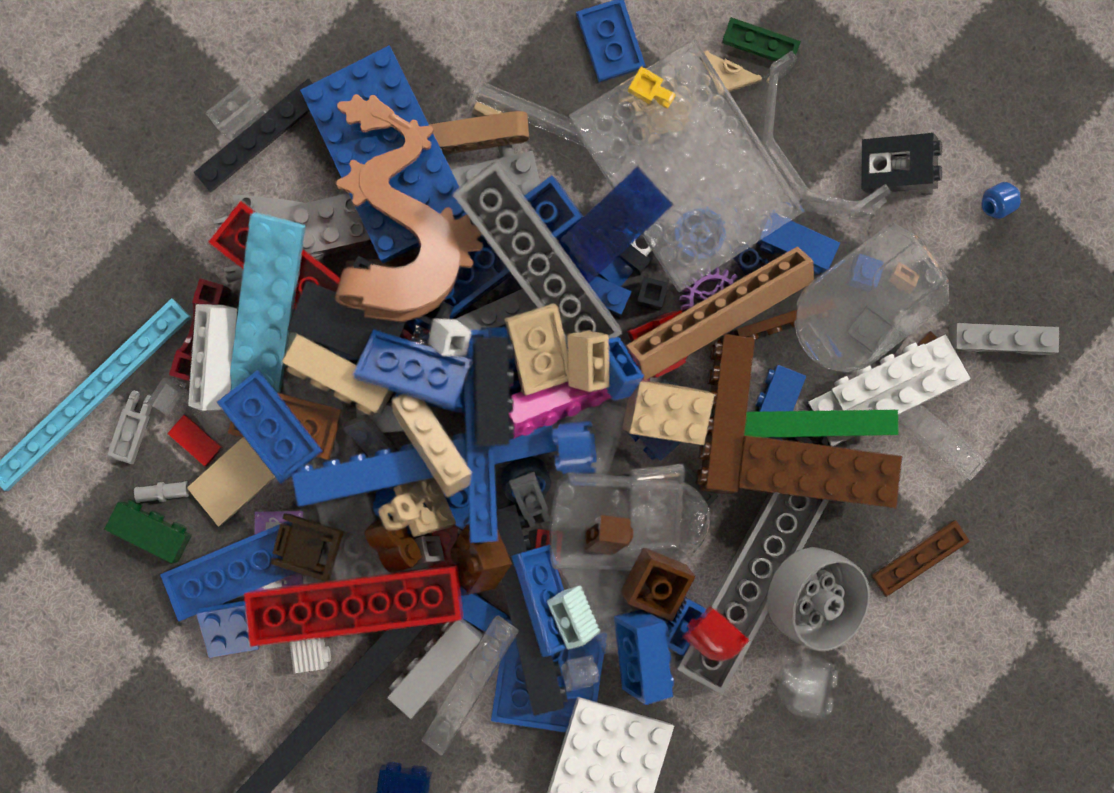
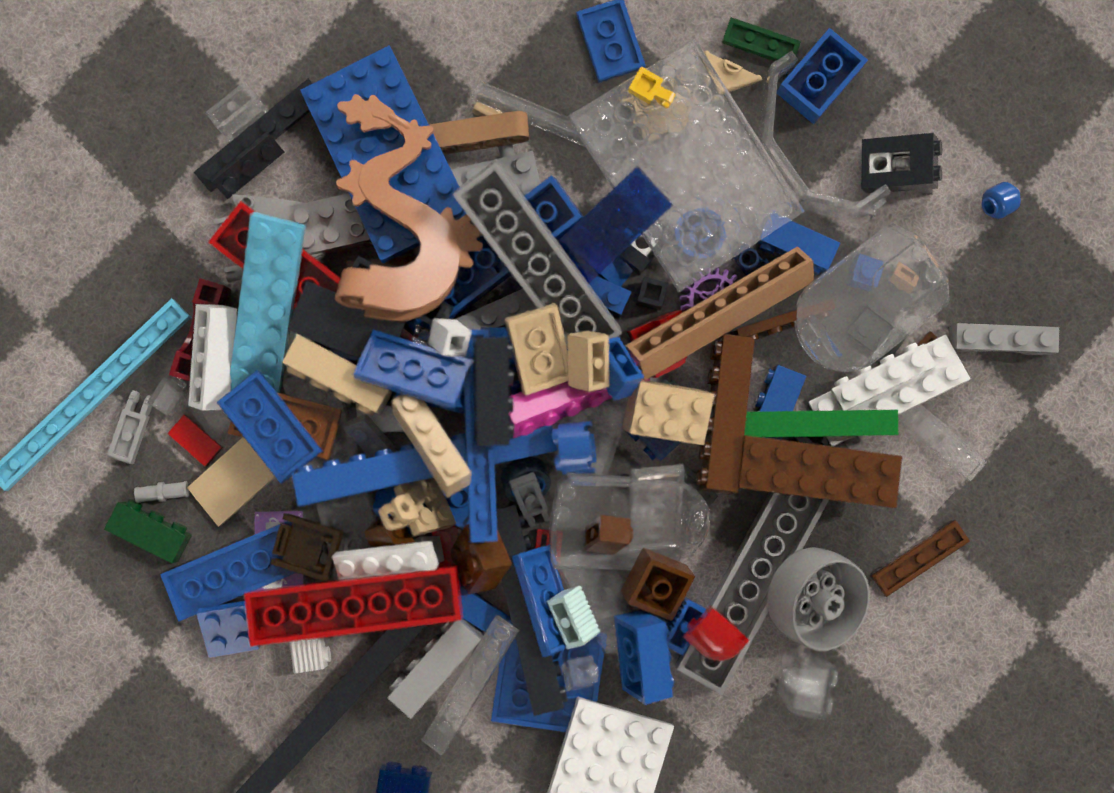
none -> black plate [209,131,285,199]
none -> white plate [332,541,438,580]
none -> blue brick [776,28,868,124]

